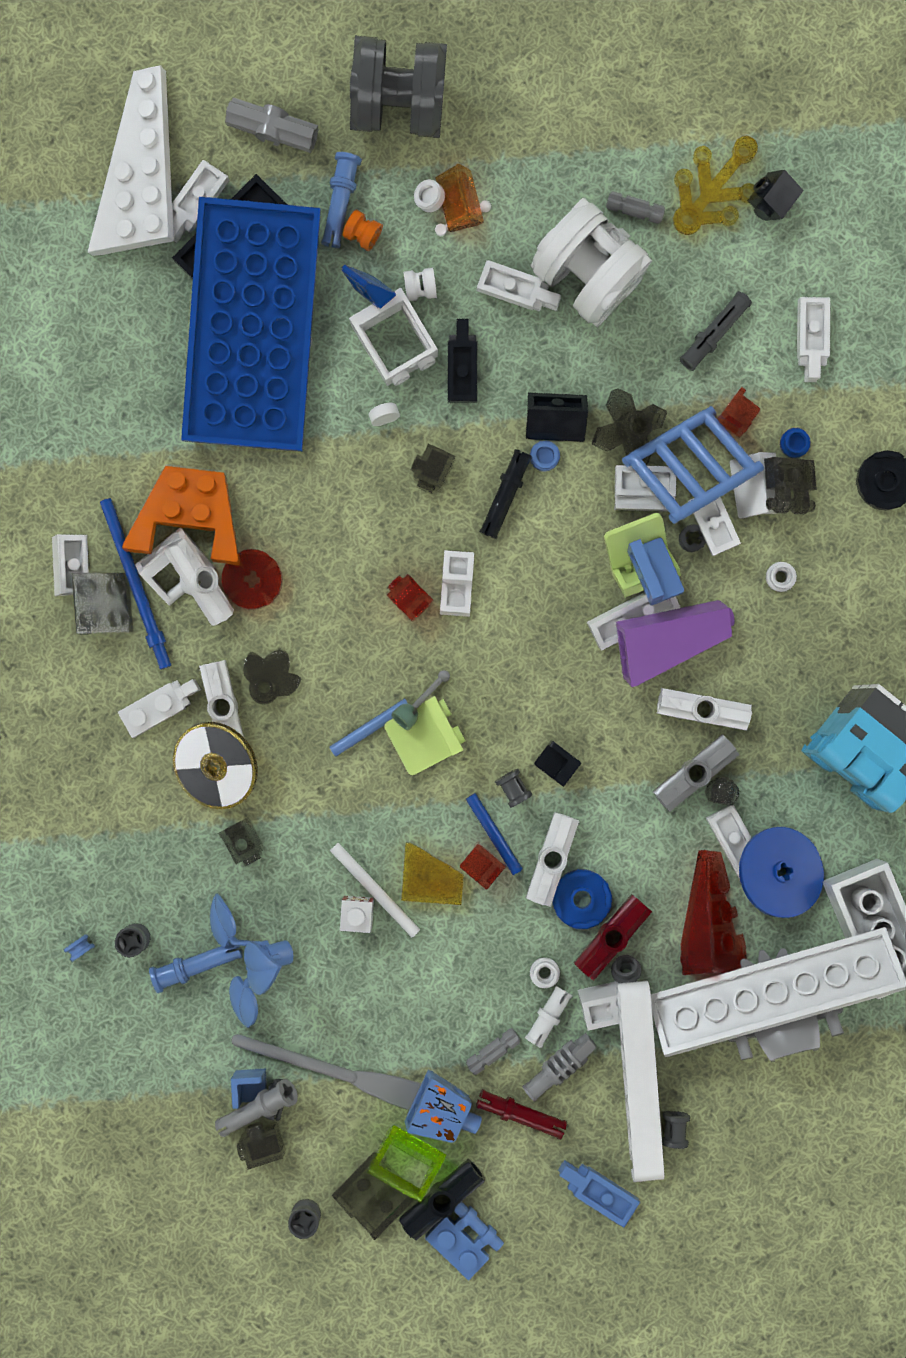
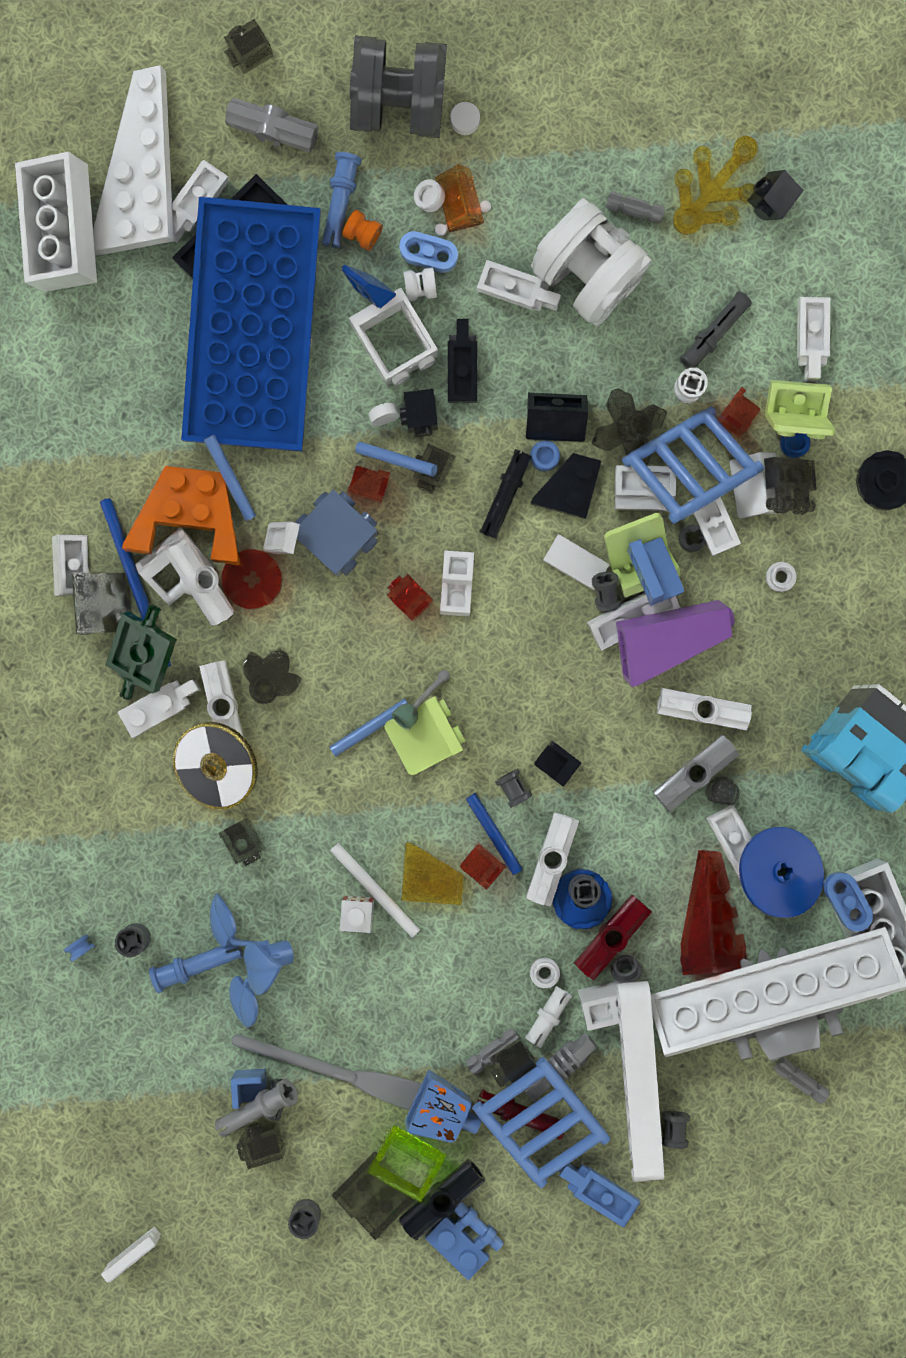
none -> white brick [15,152,97,292]
none -> white tile [101,1226,161,1283]
none -> dark green plate [105,605,177,700]
none -> medium blue bar [204,435,256,521]
none -> clear smoke brick [224,19,274,75]
none -> white tile [263,521,300,554]
none -> sand blue brick [295,489,379,577]
none -> clear red panel [347,466,390,504]
none -> medium blue bar [355,442,437,477]
none -> light blue plate [399,231,458,273]
none -> black brick [399,389,438,437]
none -> white tile [450,102,480,135]
none -> medium blue bar [472,1057,611,1188]
none -> clear smoke brick [490,1038,537,1087]
none -> black wing [531,453,602,519]
none -> white tile [543,534,610,591]
none -> dark grey wheel [568,873,601,908]
none -> dark grey bush [592,571,622,612]
none -> white wheel [674,368,708,403]
none -> yellowish green bracket [765,380,835,439]
none -> light grey axle [774,1058,830,1104]
none -> medium blue plate [824,872,873,932]

